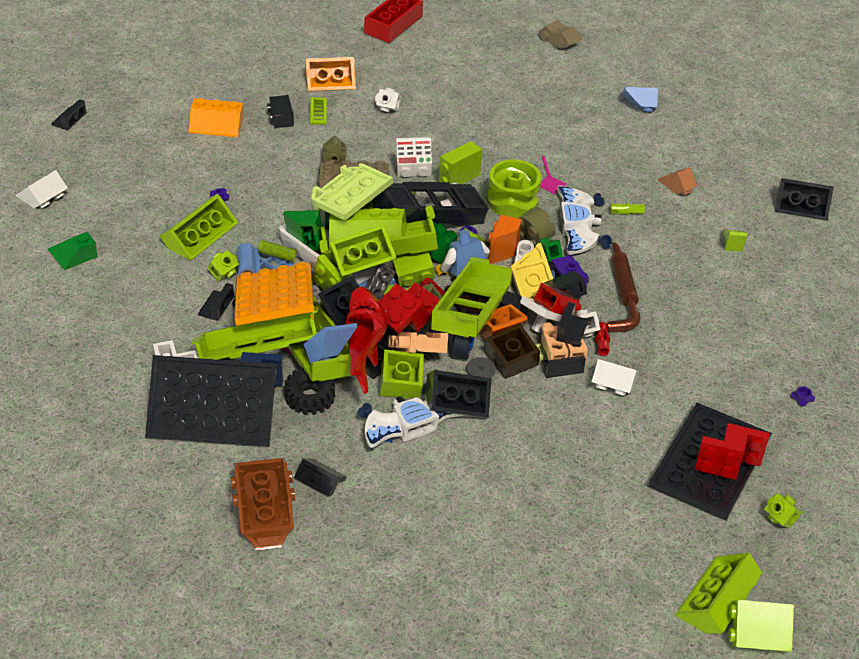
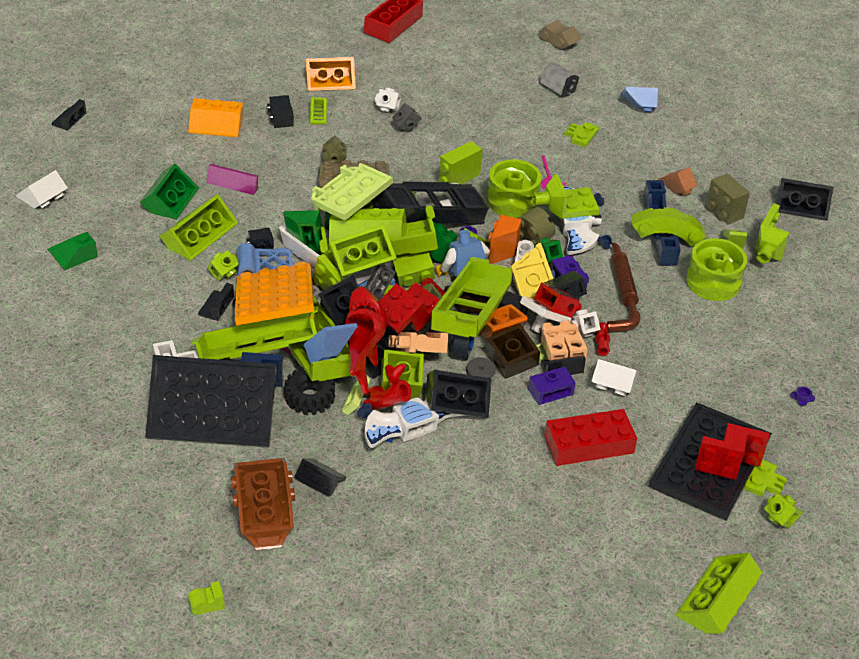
dark purple plate [210,188,230,202] -> none
lime piece [258,240,297,262] -> none
white slope [395,137,432,177] -> none
black panel [556,302,589,346] -> none
lime axle [610,202,645,216] -> none
brick [728,600,794,652] -> none
none -> green slope [140,163,199,220]
none -> lime leg [188,581,225,615]
none -> magenta slope [206,164,259,195]
none -> black brick [246,227,274,249]
none -> yellowish green tile [342,377,370,415]
none -> red piece [363,364,411,410]
none -> dark grey brick [392,103,422,132]
none -> dark purple brick [528,367,576,405]
none -> lime plate [532,174,600,219]
none -> flat silver piece [540,62,579,97]
none -> red brick [544,409,637,466]
none -> lime hinge [564,122,600,148]
none -> lime brick [631,207,707,246]
none -> dark blue arch [643,180,681,265]
none -> lime piece [686,238,747,301]
none -> olive brick [706,173,750,225]
none -> lime hinge [744,460,787,497]
none -> lime plate [754,203,790,264]

